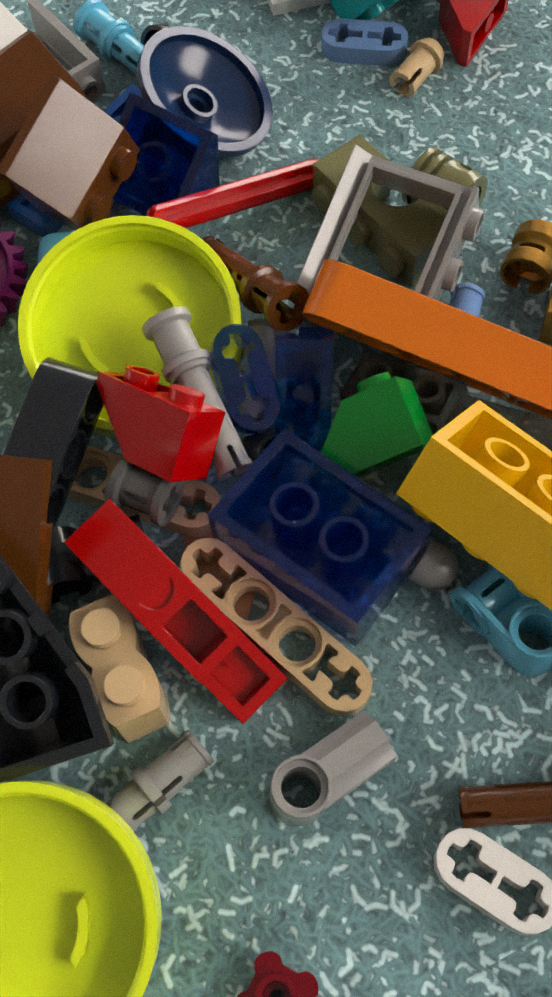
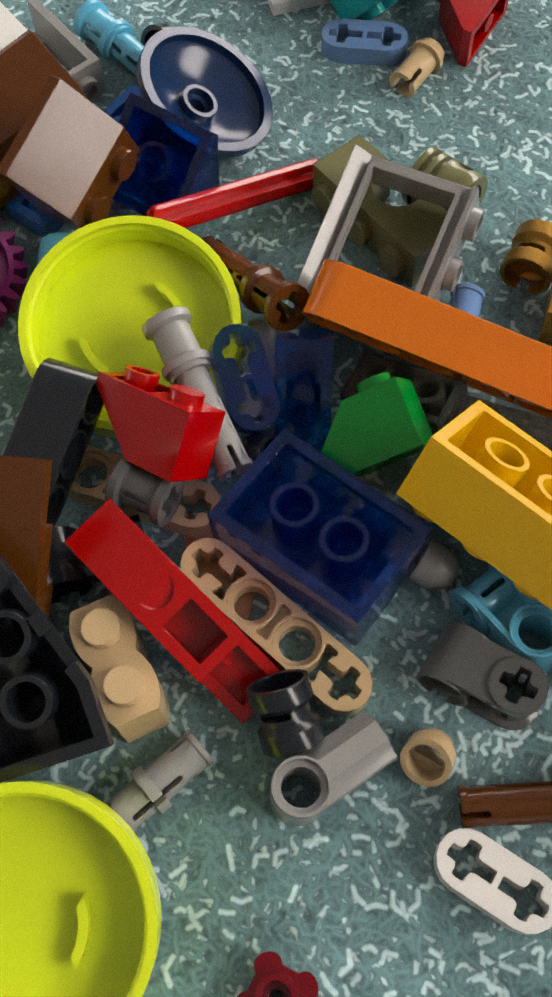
none -> black wheel [245,669,325,757]
none -> tan hinge [400,727,456,787]
none -> dark grey piece [416,621,549,730]

